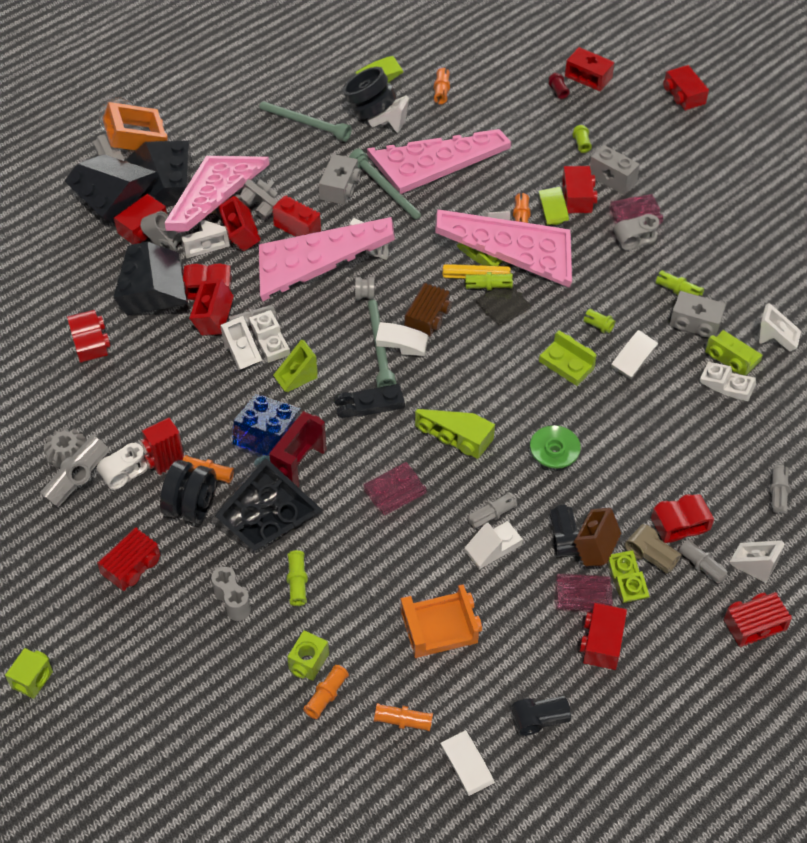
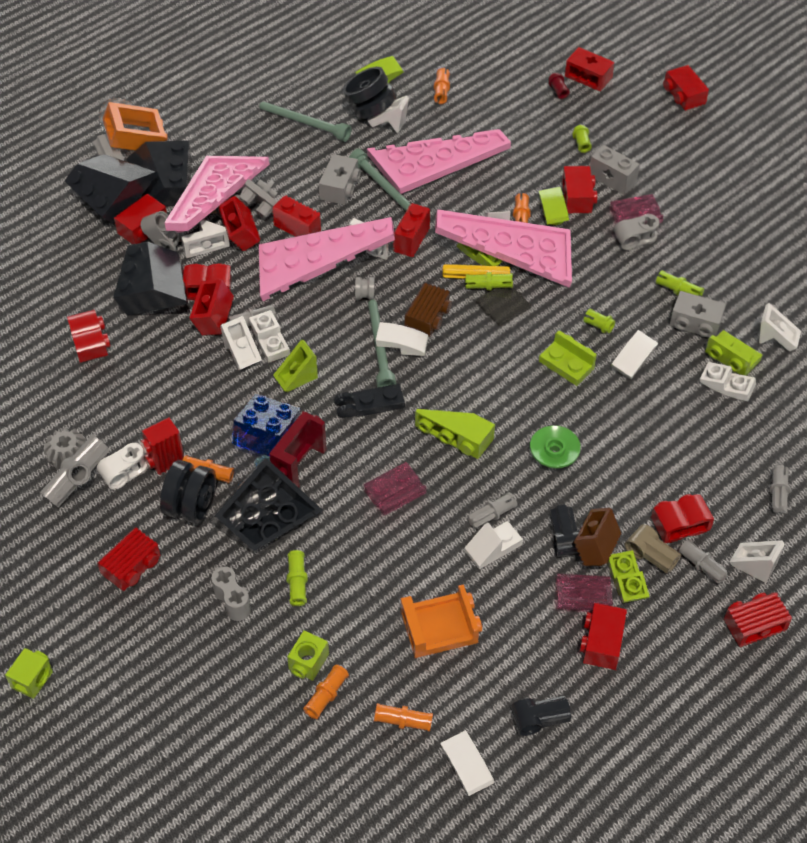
none -> red brick [393,203,430,257]

